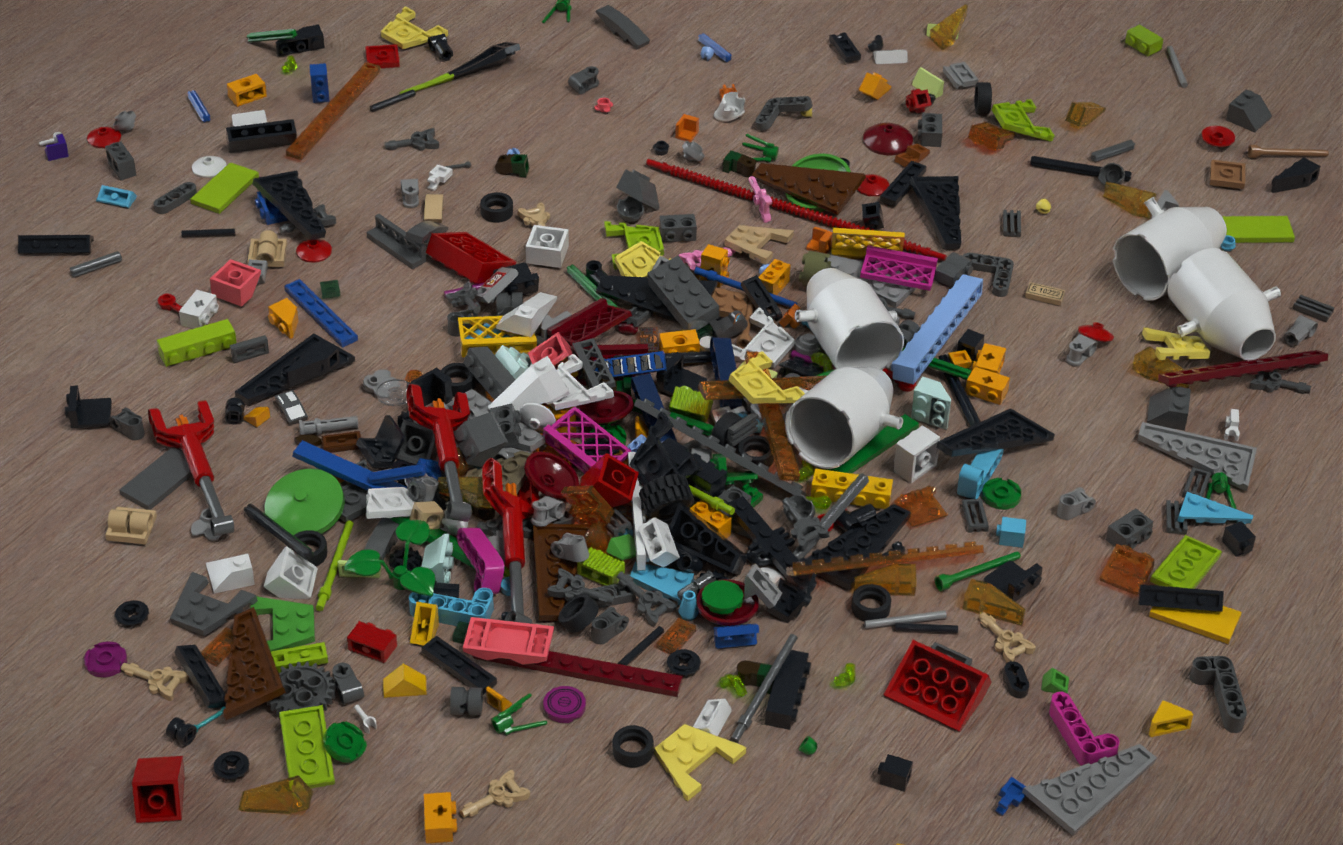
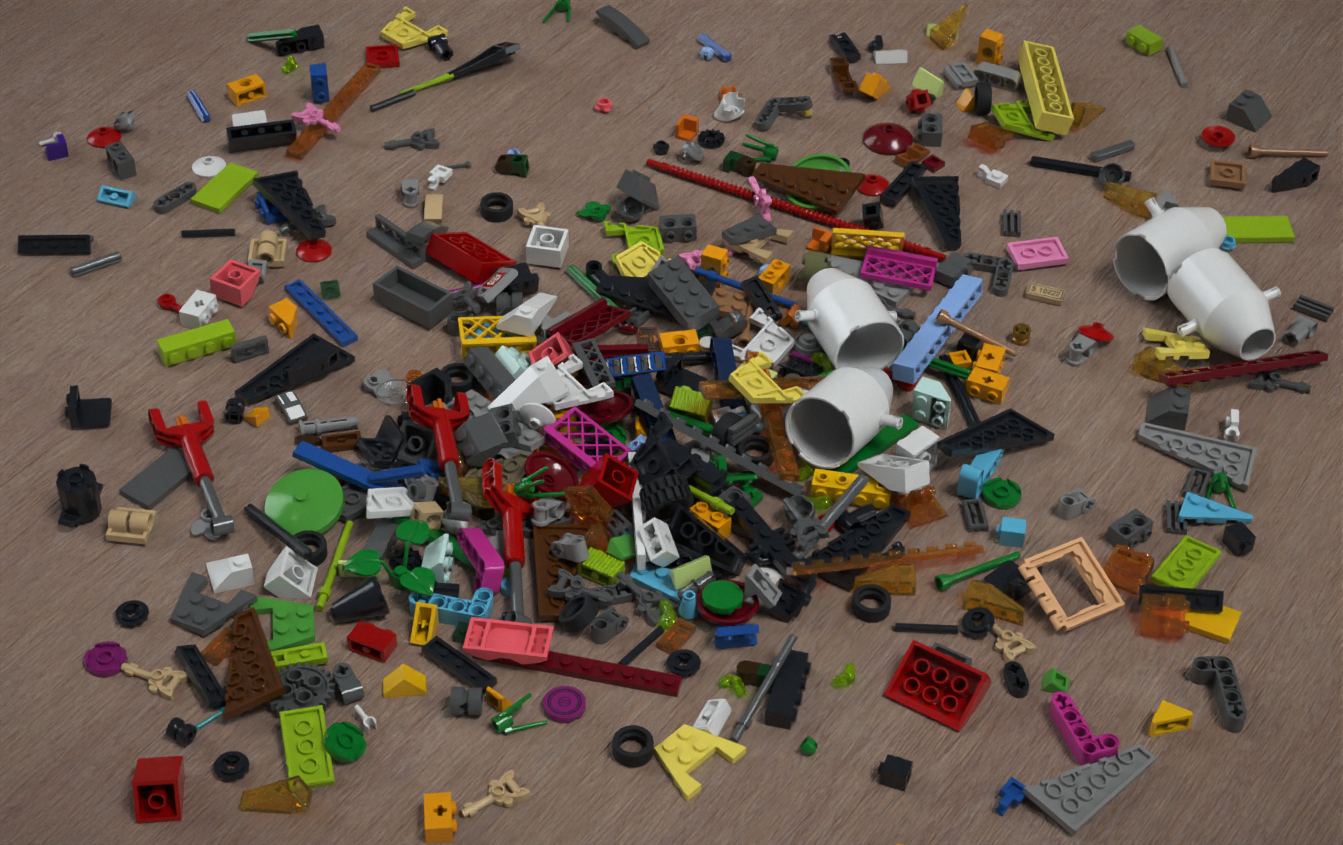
dark grey piece [109,407,145,440] -> none
dark grey piece [568,66,599,94] -> none
light grey bar [864,610,946,629] -> none
light yellow hinge [1036,199,1051,214] -> none
none -> black container [56,464,103,528]
none -> bright pink piece [291,102,341,133]
none -> black cone [330,576,390,623]
none -> dark grey piece [373,265,453,329]
none -> green plant [514,466,565,500]
none -> green plate [577,201,611,221]
none -> clear neon green arm [659,599,677,631]
none -> yellowish green slope [669,556,712,590]
none -> black gear [698,129,725,148]
none -> dark grey wing [722,214,777,245]
none -> reddish brown slope [830,57,859,93]
none -> white slope [858,454,930,495]
none -> dark red tile [921,154,945,173]
none -> medium nougat piece [935,309,1018,357]
none -> light orange slope [956,88,975,112]
none -> black gear [962,607,995,638]
none -> light grey beam [973,62,1023,91]
none -> light orange brick [976,29,1005,65]
none -> white plate [977,164,1009,189]
none -> bright pink plate [1007,236,1069,270]
none -> pearl gold wheel [1011,323,1031,346]
none -> light yellow brick [1017,40,1074,135]
none -> light nougat hinge [1018,537,1125,632]
none -> clear orange plate [1140,593,1190,639]

